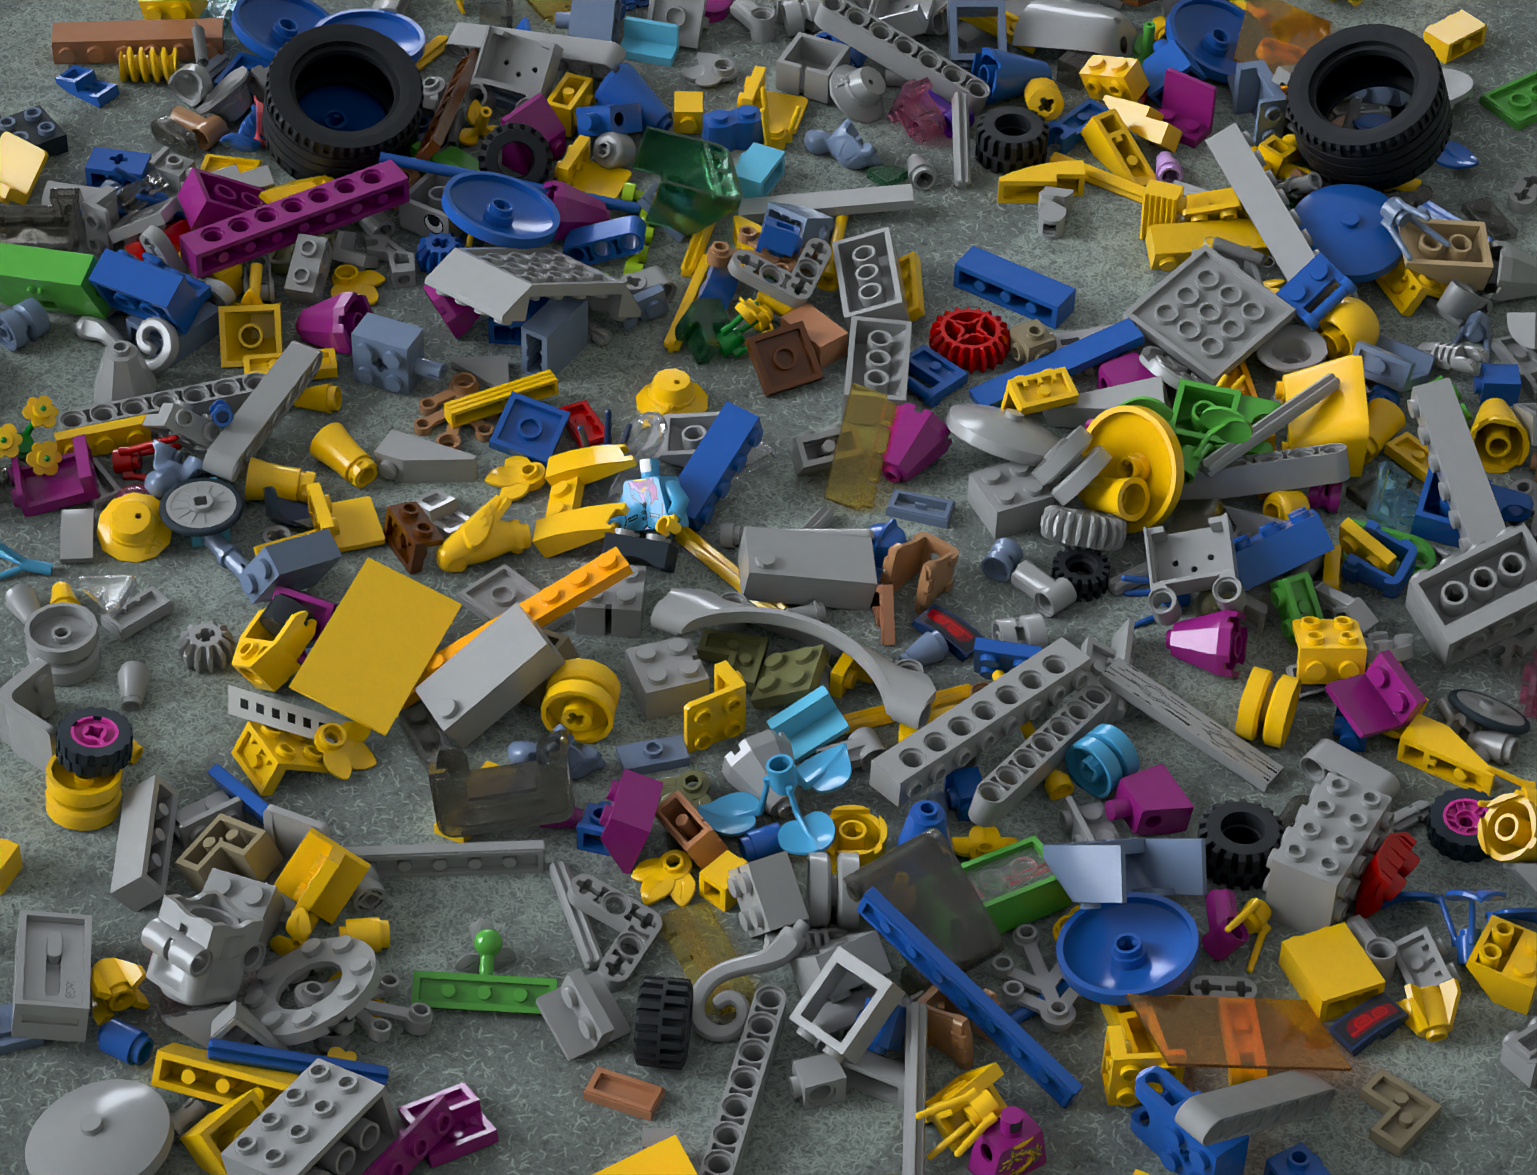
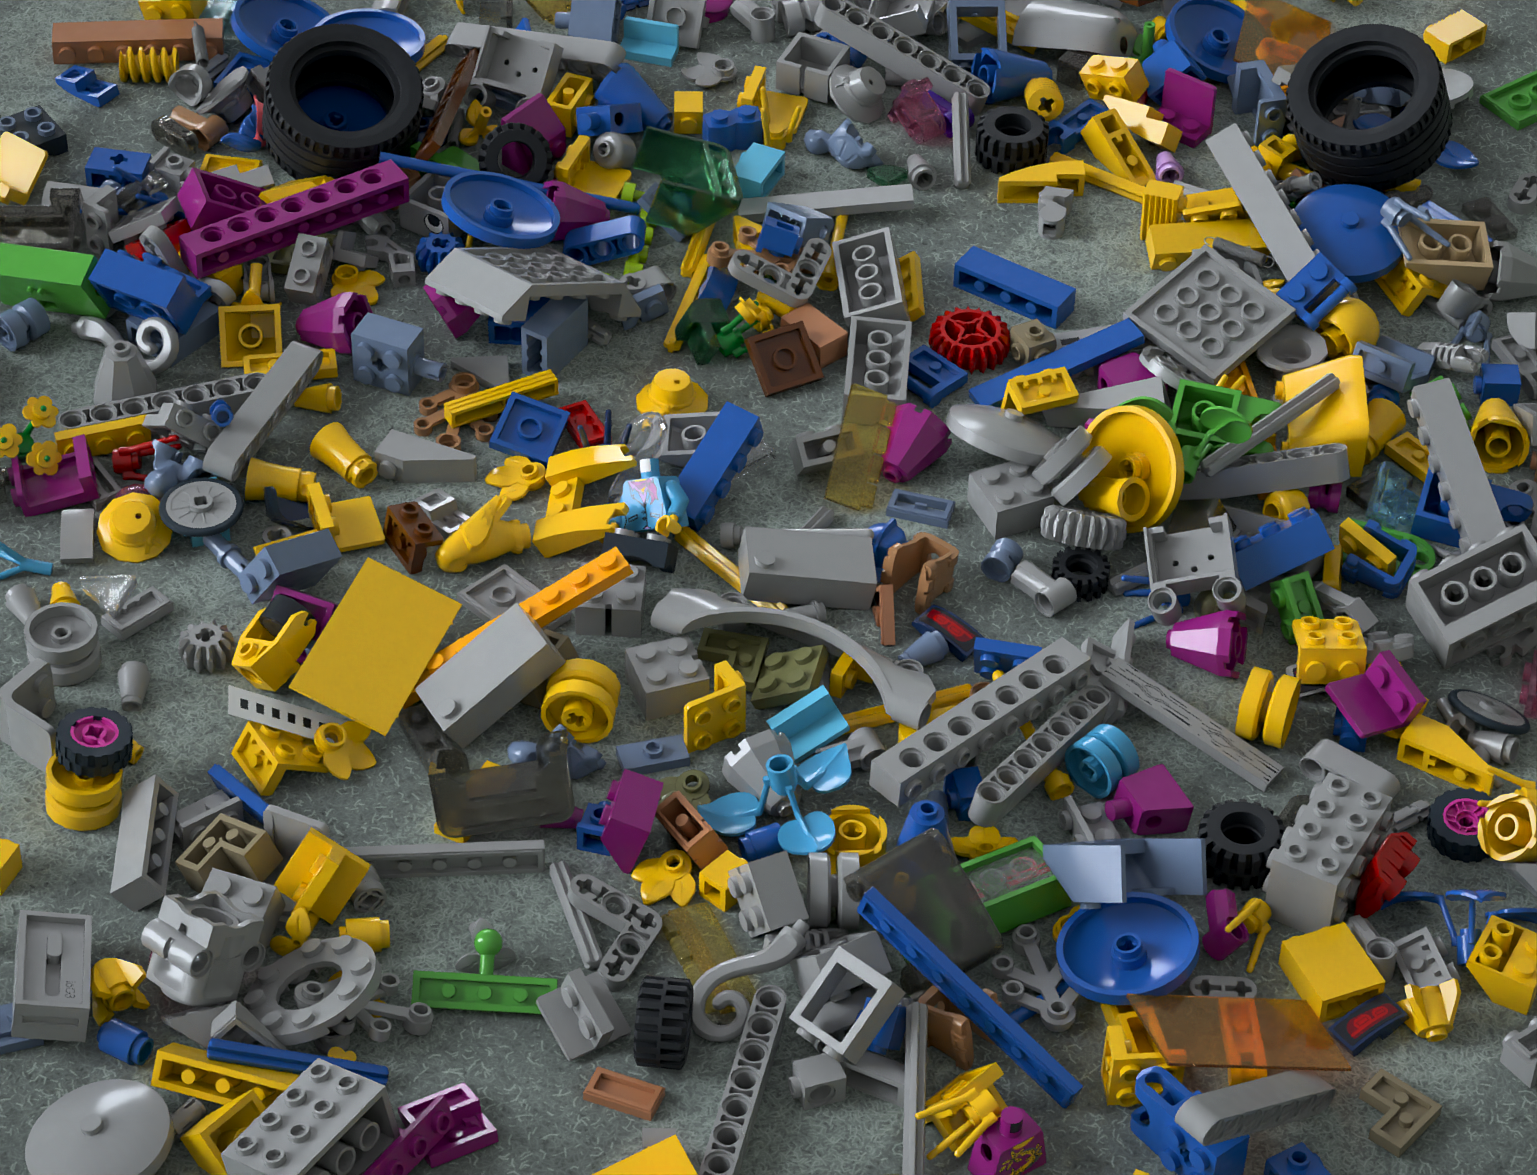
light grey wheel [992,613,1048,649] -> none

